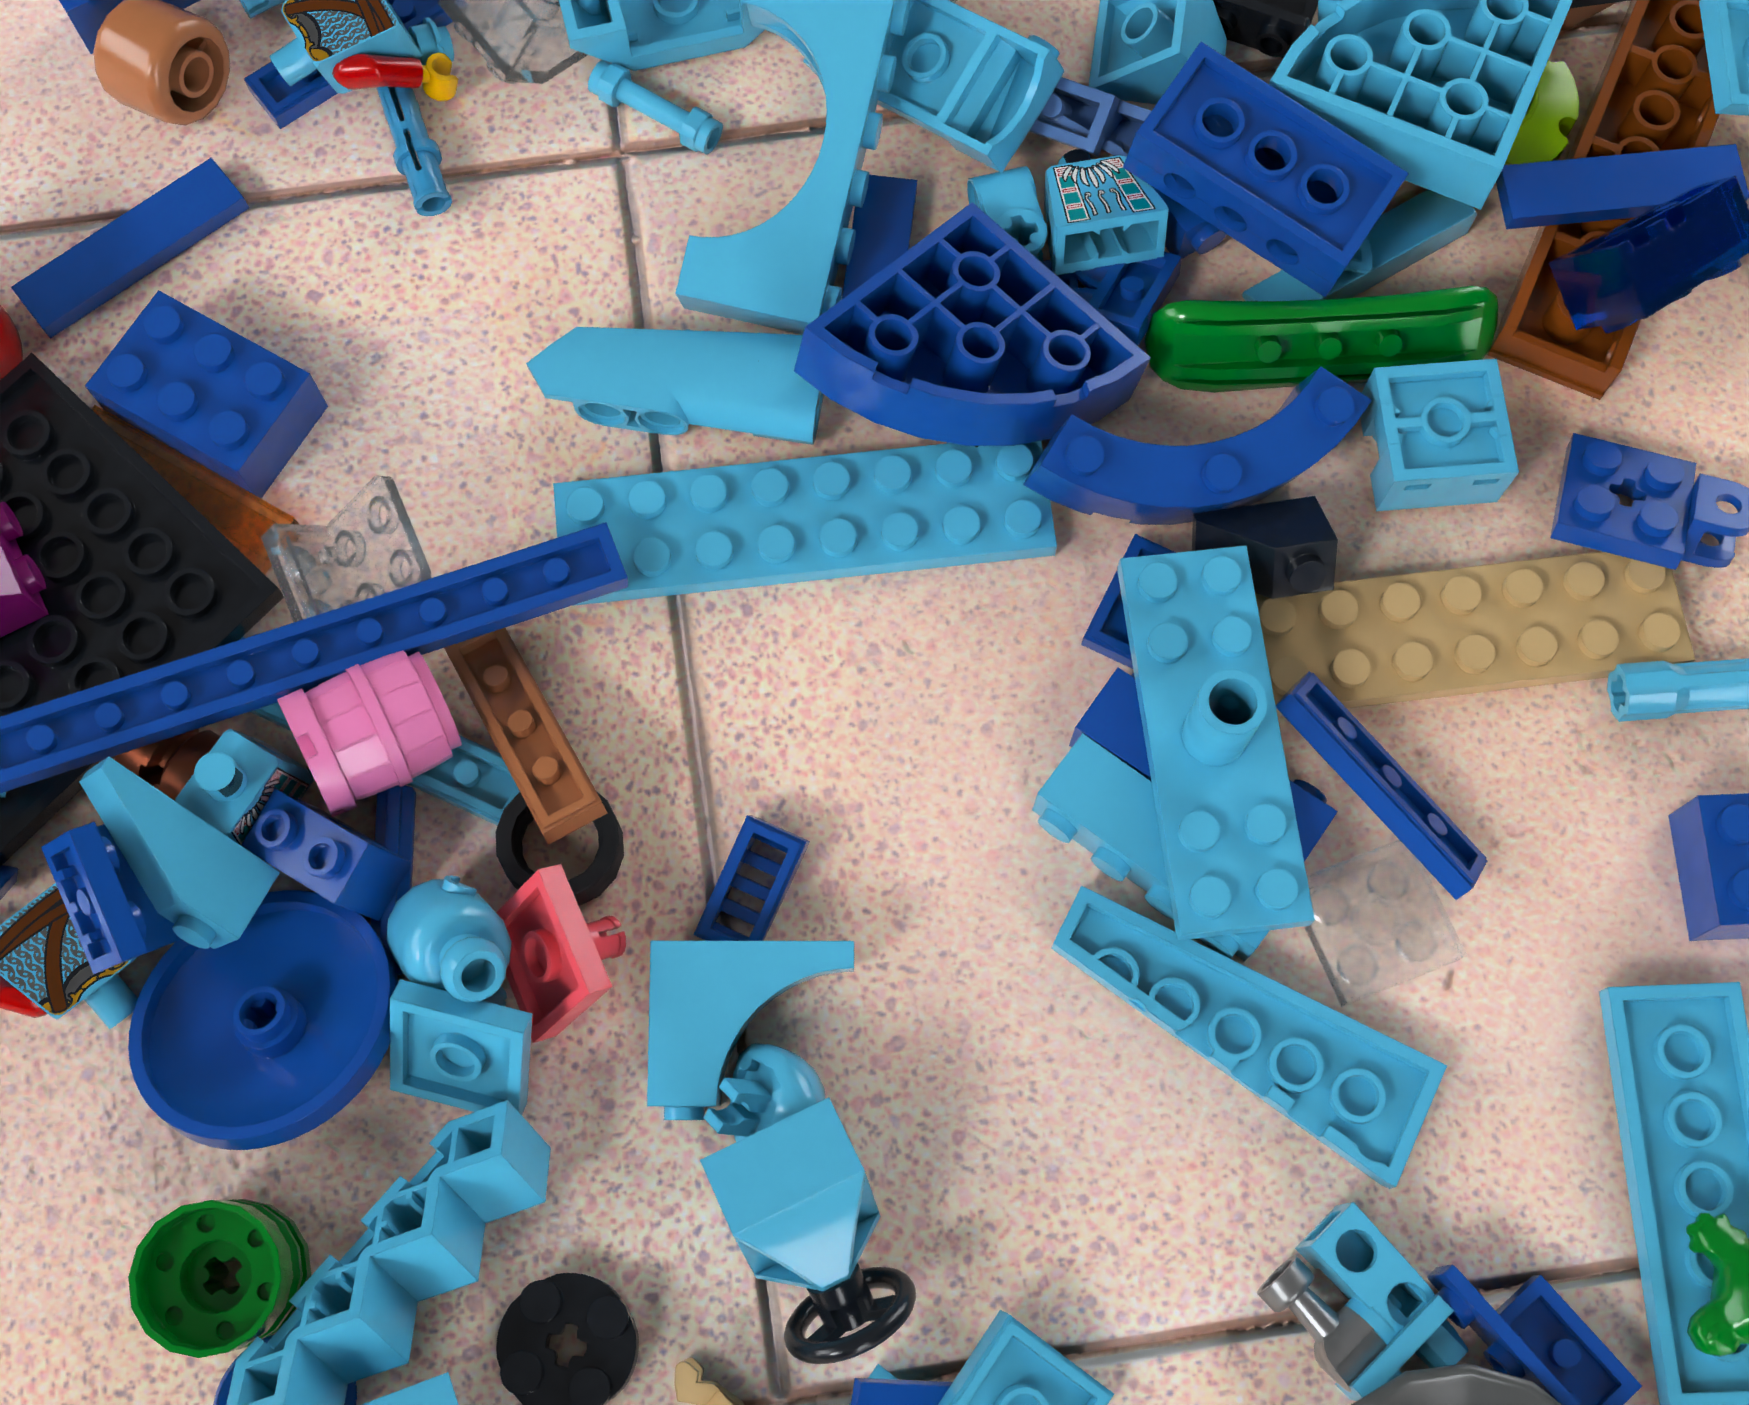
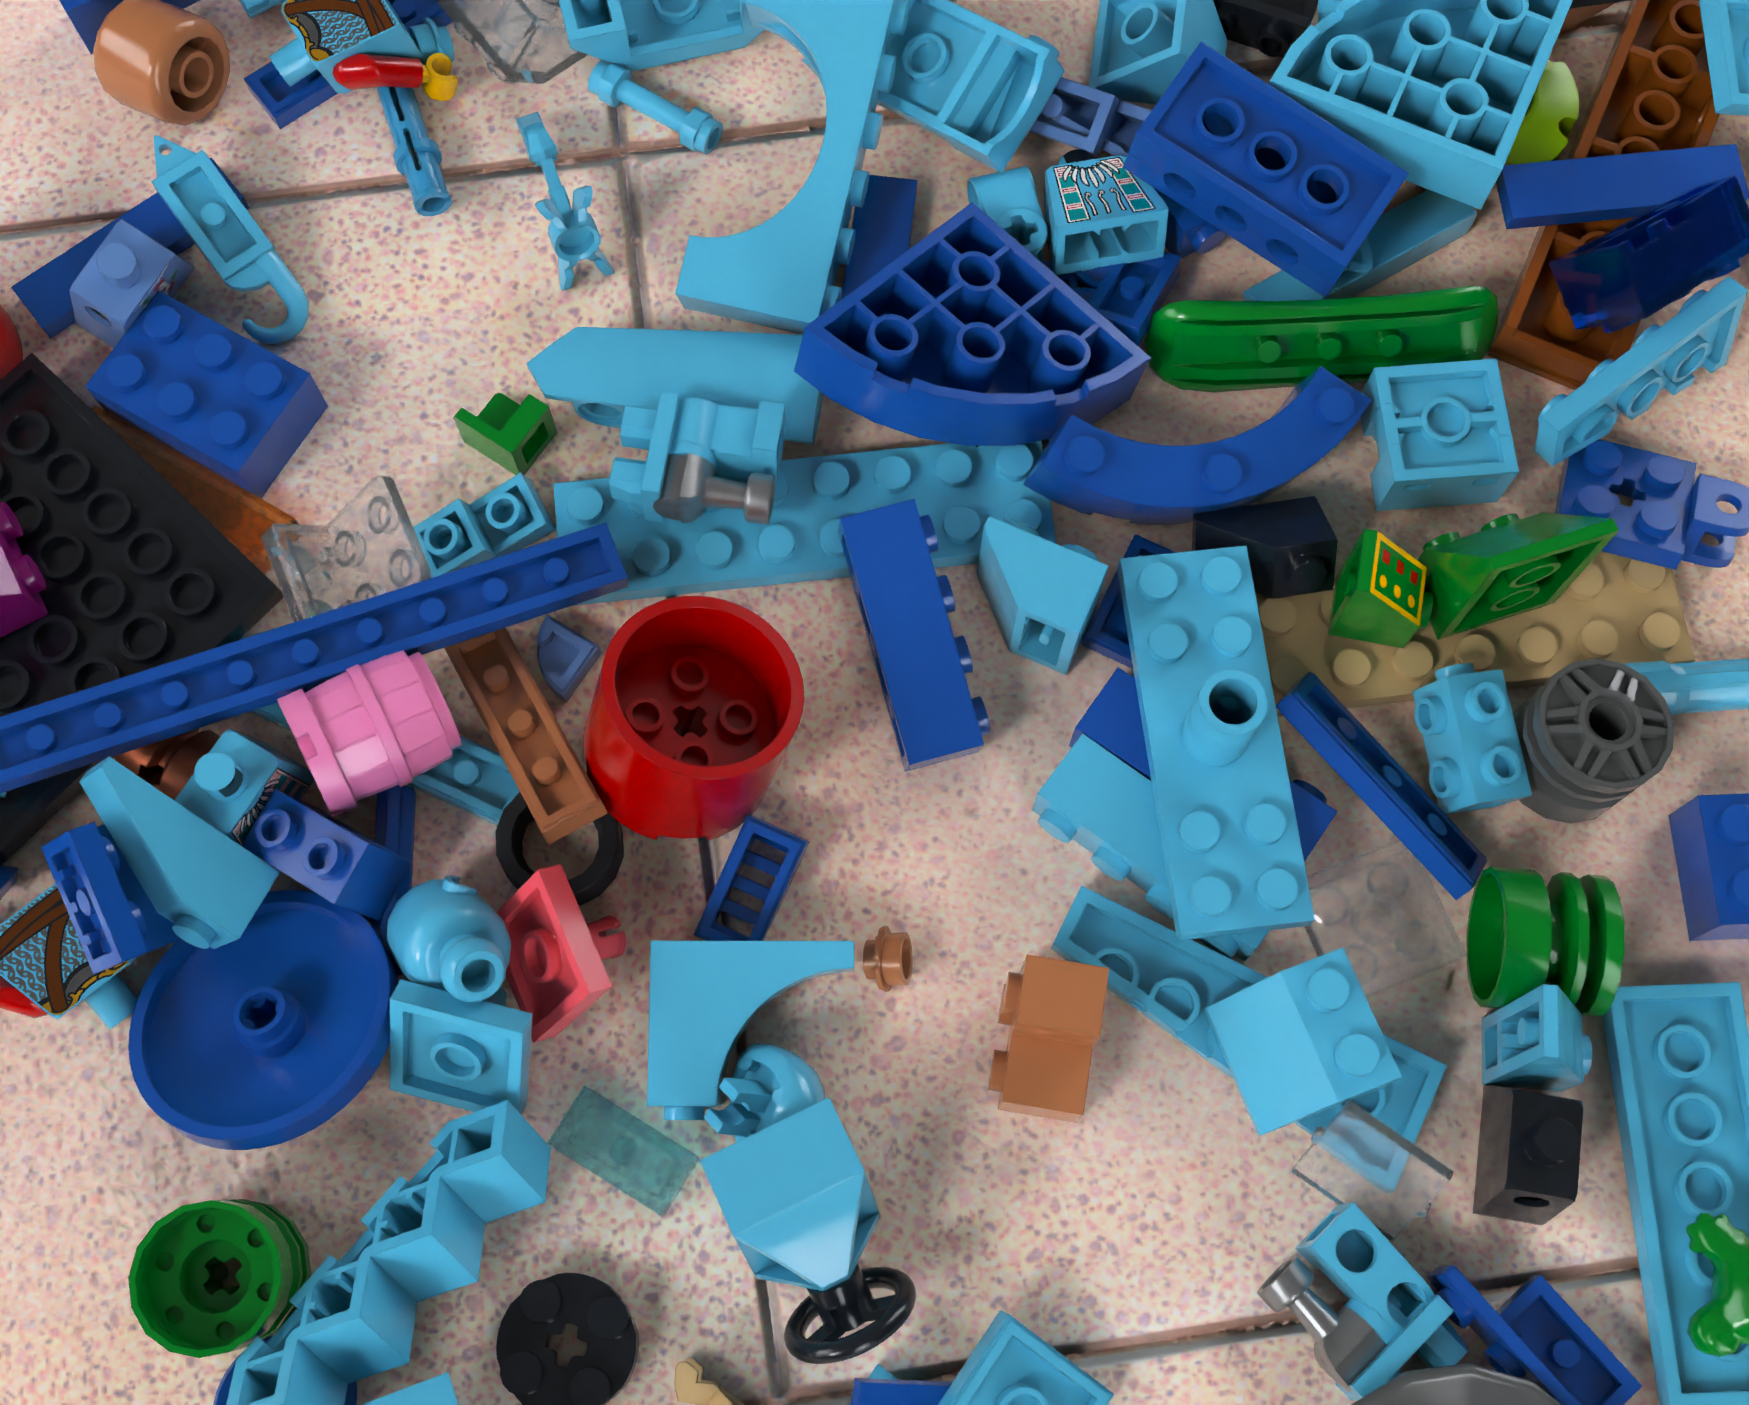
none -> medium blue torso [69,219,195,349]
none -> medium azure plate [151,135,309,344]
none -> medium azure slope [408,472,556,578]
none -> green panel [453,393,557,475]
none -> medium azure piece [516,112,615,291]
none -> medium blue tile [537,615,602,703]
none -> clear light blue plate [547,1085,700,1217]
none -> red brick [583,596,804,841]
none -> medium azure hips [609,392,786,525]
none -> blue brick [838,499,990,772]
none -> nougat plate [863,926,913,992]
none -> medium azure slope [977,516,1109,675]
none -> nougat brick [988,954,1109,1123]
none -> medium azure slope [1204,947,1402,1137]
none -> clear piece [1291,1100,1454,1243]
none -> green slope [1328,529,1433,648]
none -> medium azure brick [1412,663,1532,815]
none -> green slope [1417,512,1619,640]
none -> green wheel [1466,866,1624,1017]
none -> black torso [1473,1085,1583,1226]
none -> medium azure slope [1482,984,1592,1092]
none -> dark grey wheel [1513,658,1674,824]
none -> medium azure wing [1534,276,1748,466]

